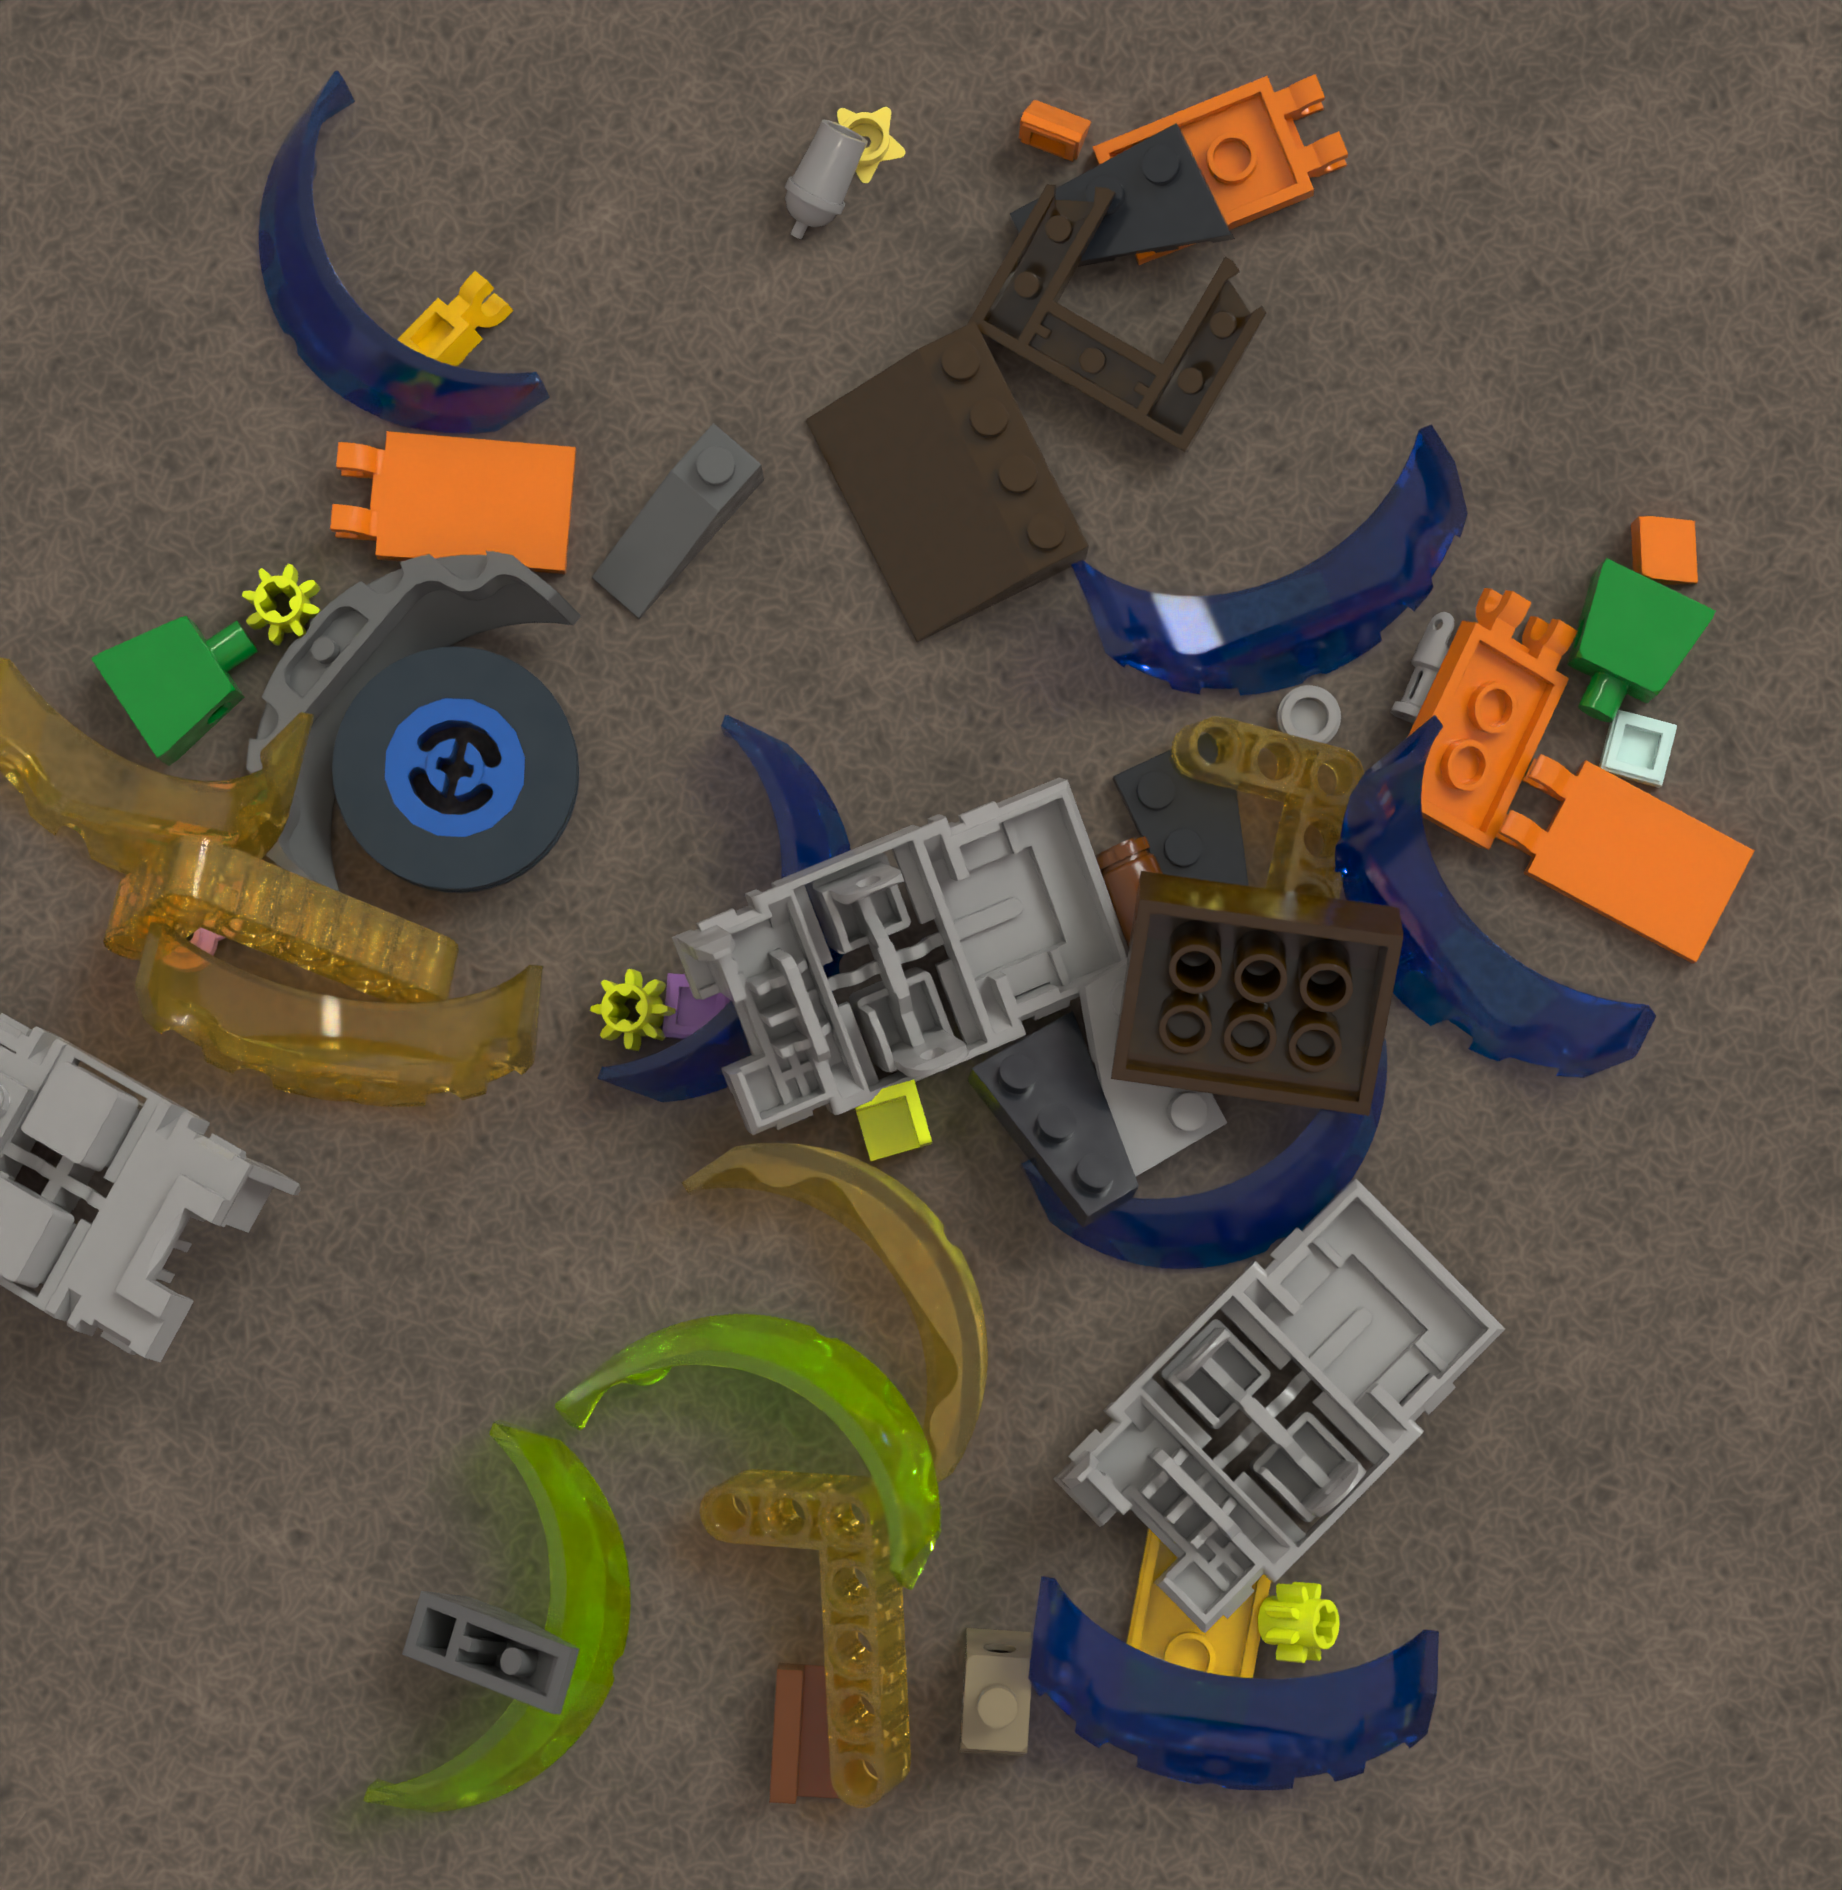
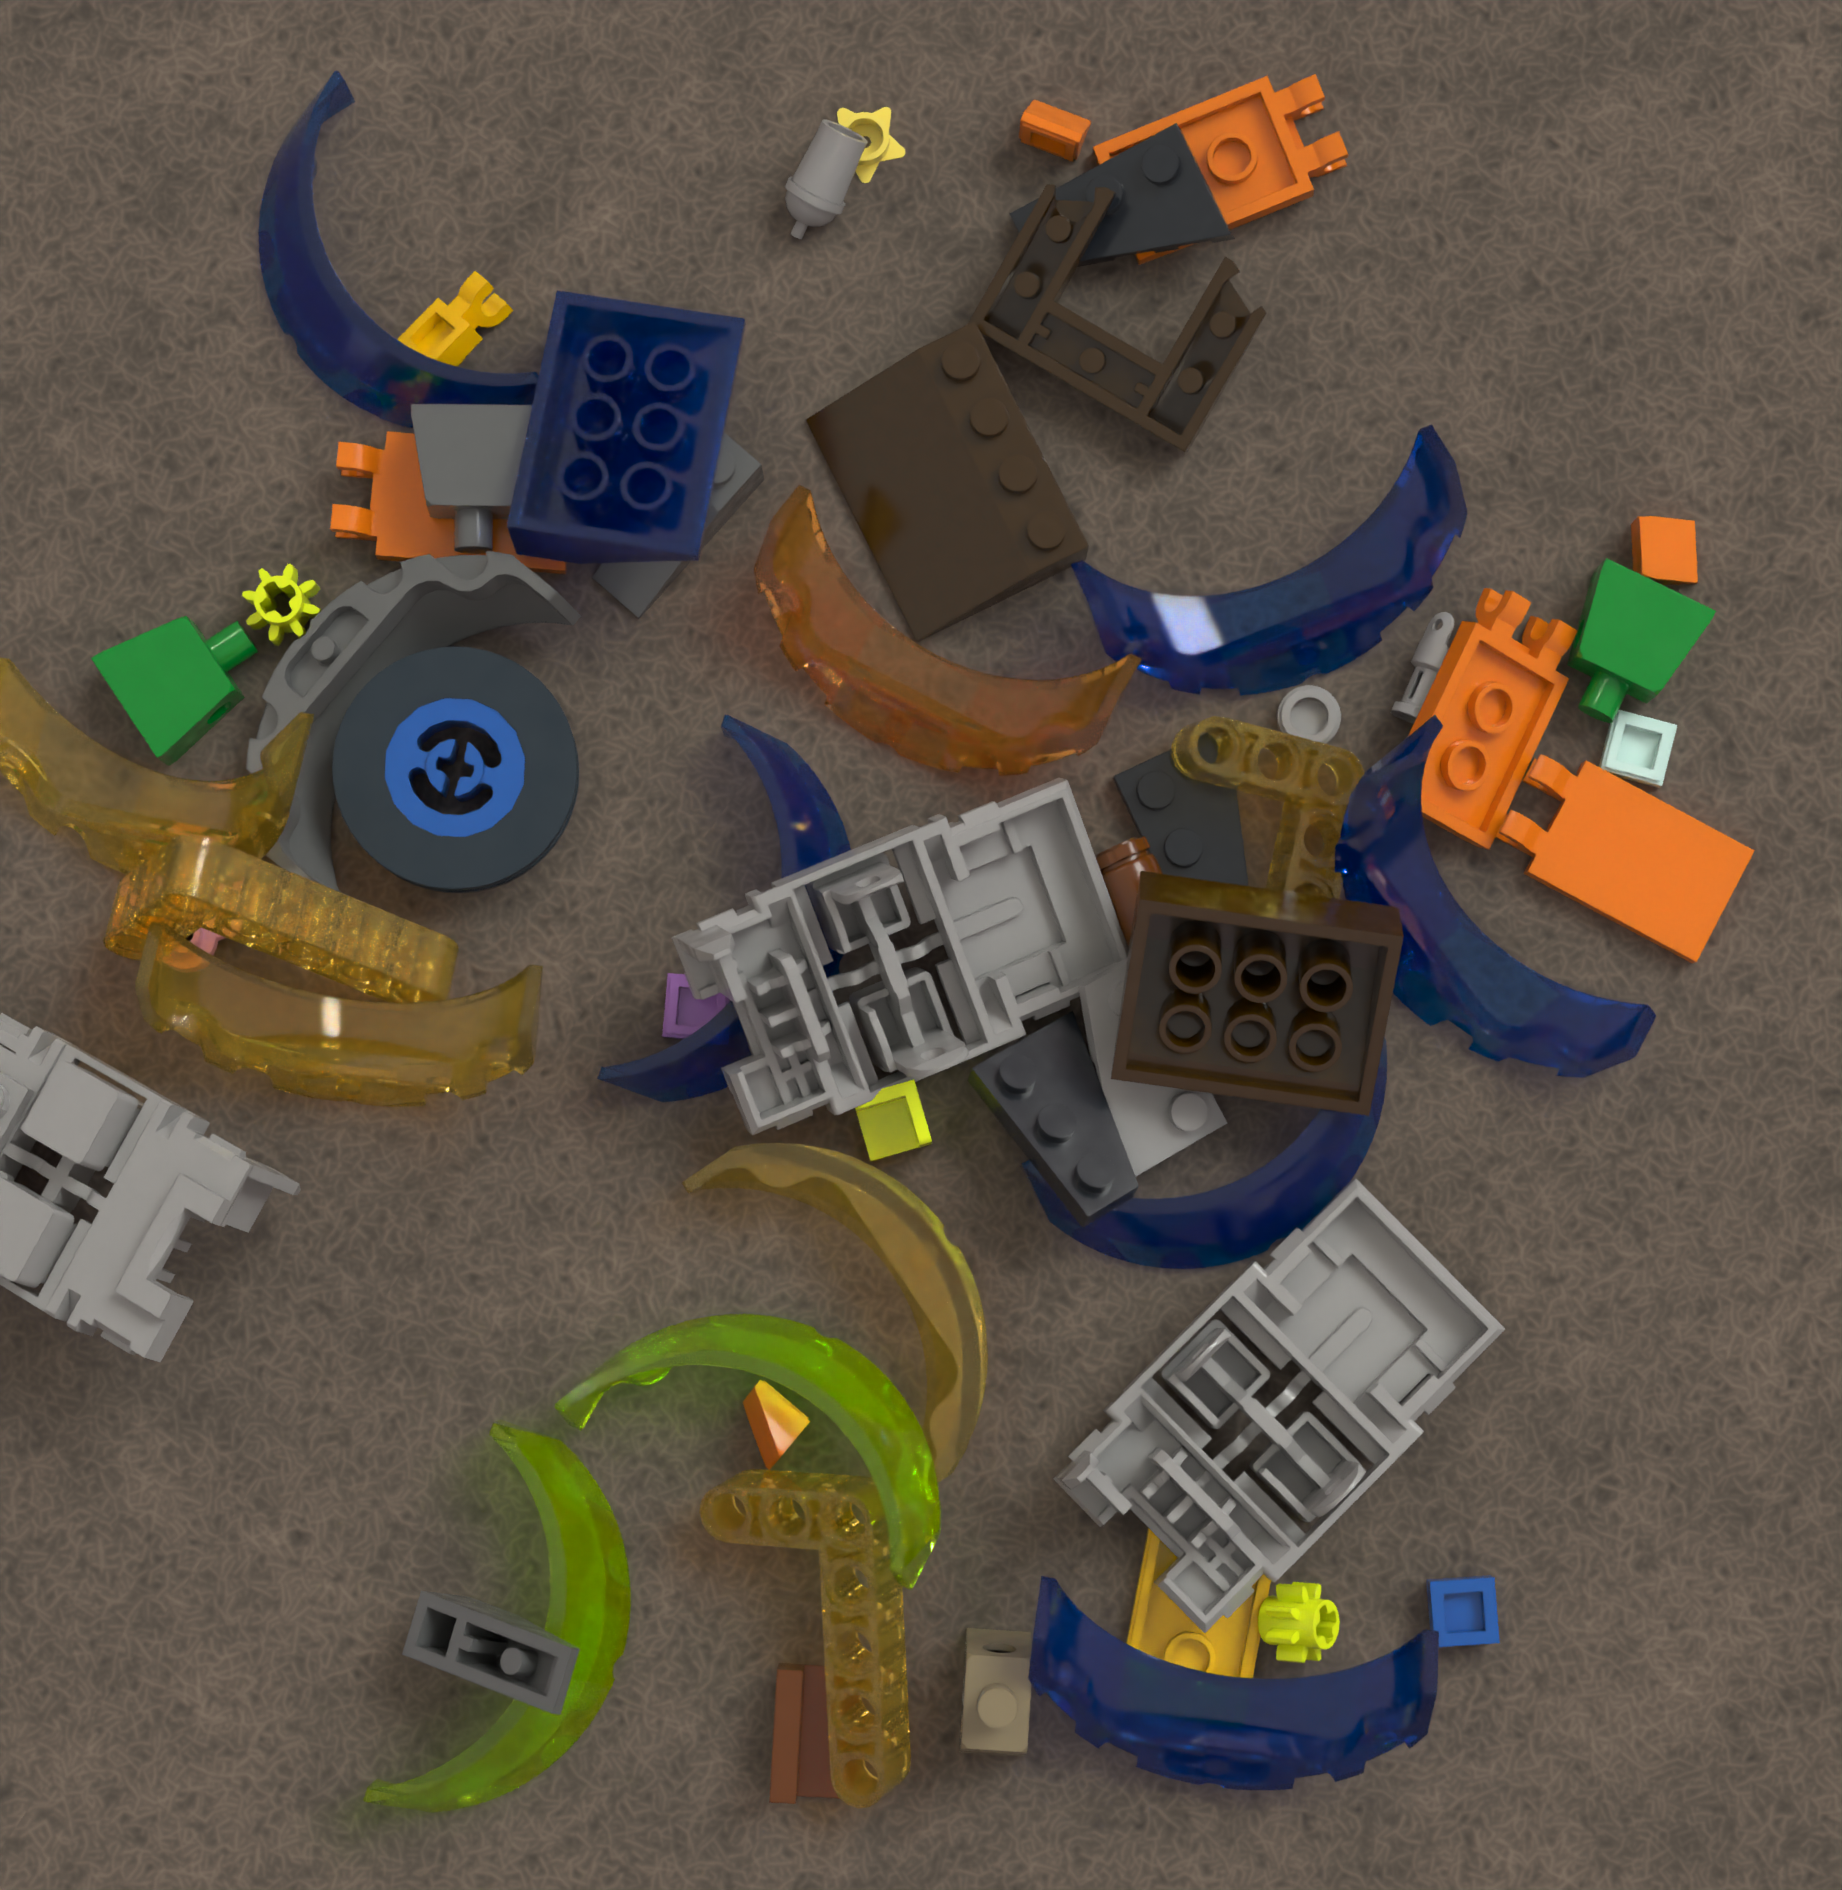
neon yellow gear [590,969,676,1051] -> none
none -> dark grey torso [411,404,536,554]
none -> clear blue slope [507,290,746,564]
none -> orange slope [743,1380,810,1470]
none -> clear orange windscreen [754,485,1142,776]
none -> blue plate [1426,1575,1500,1647]

